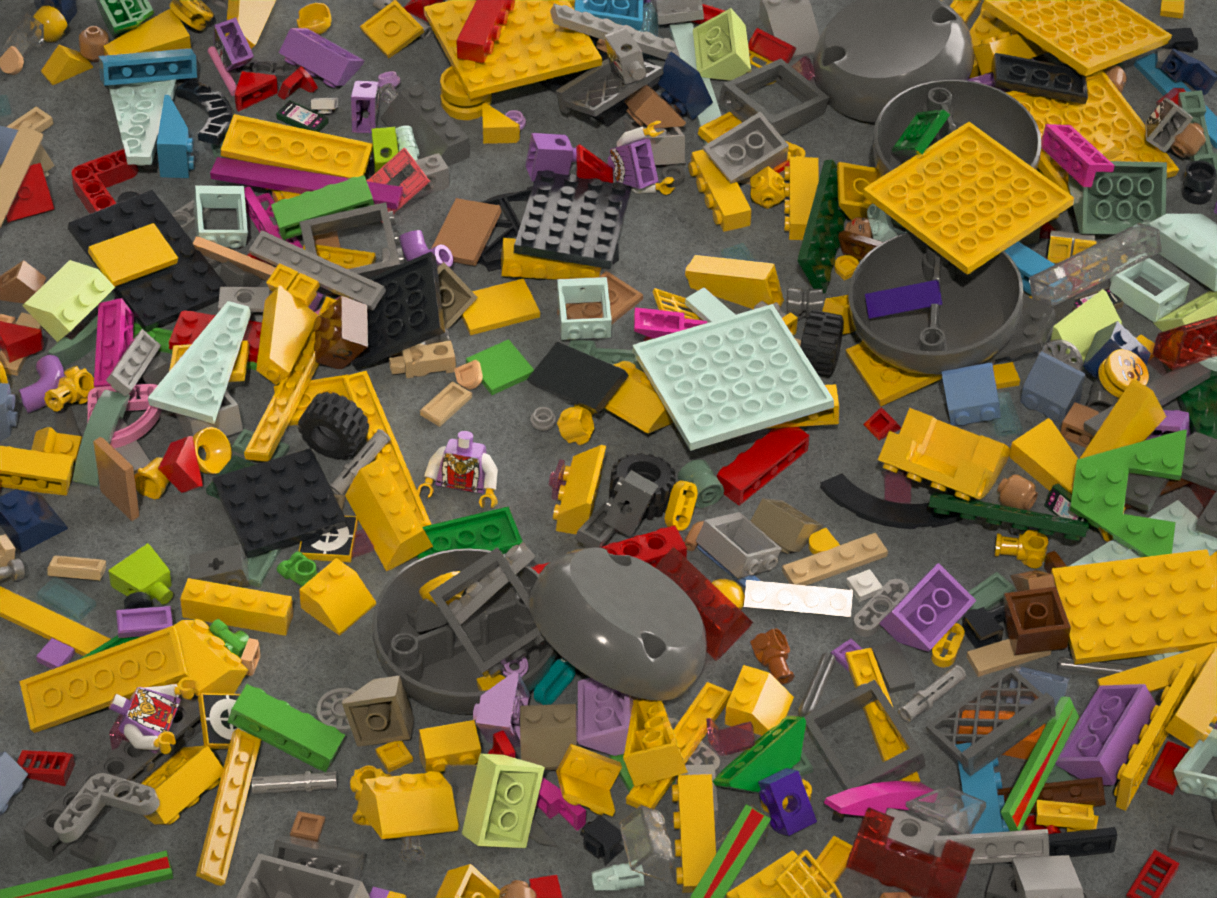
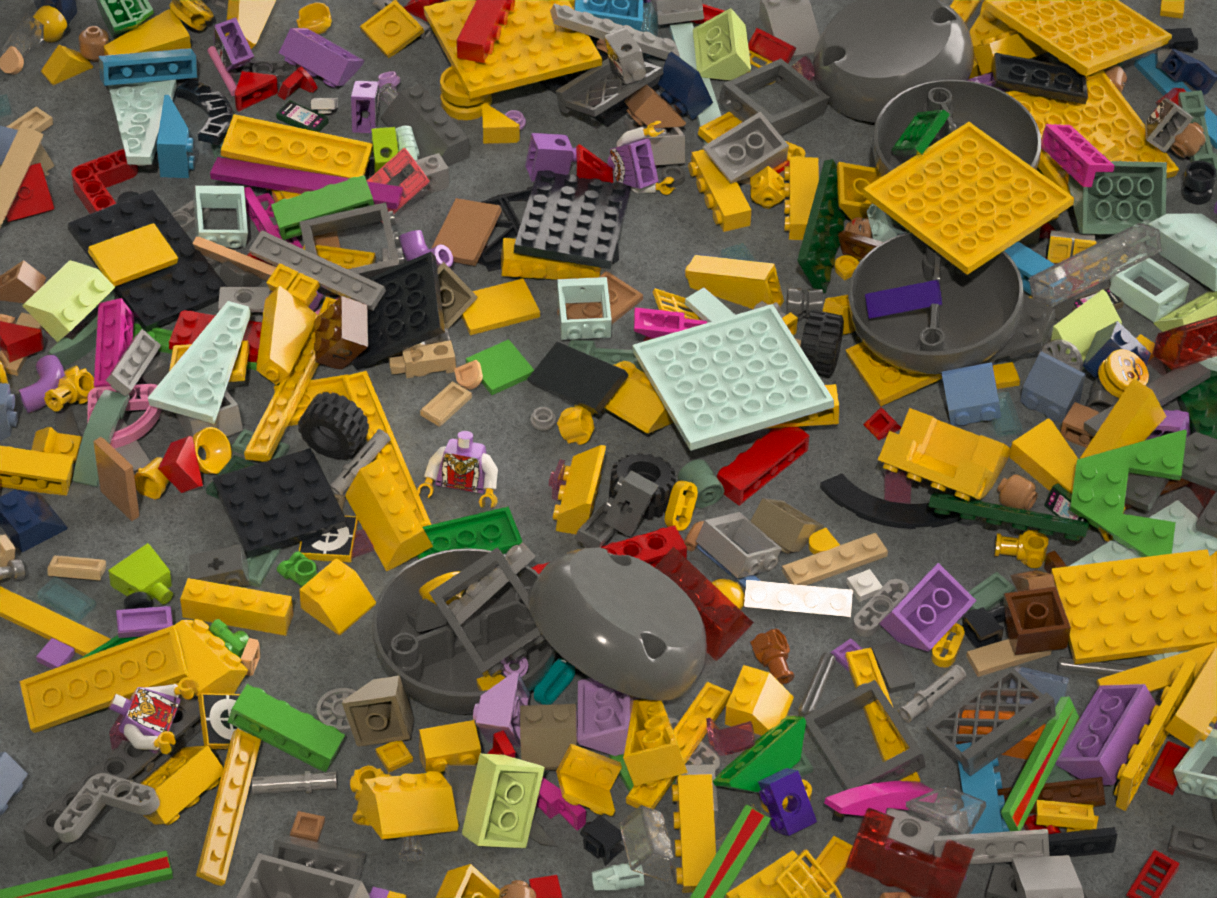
red slope [16,750,75,786] -> none

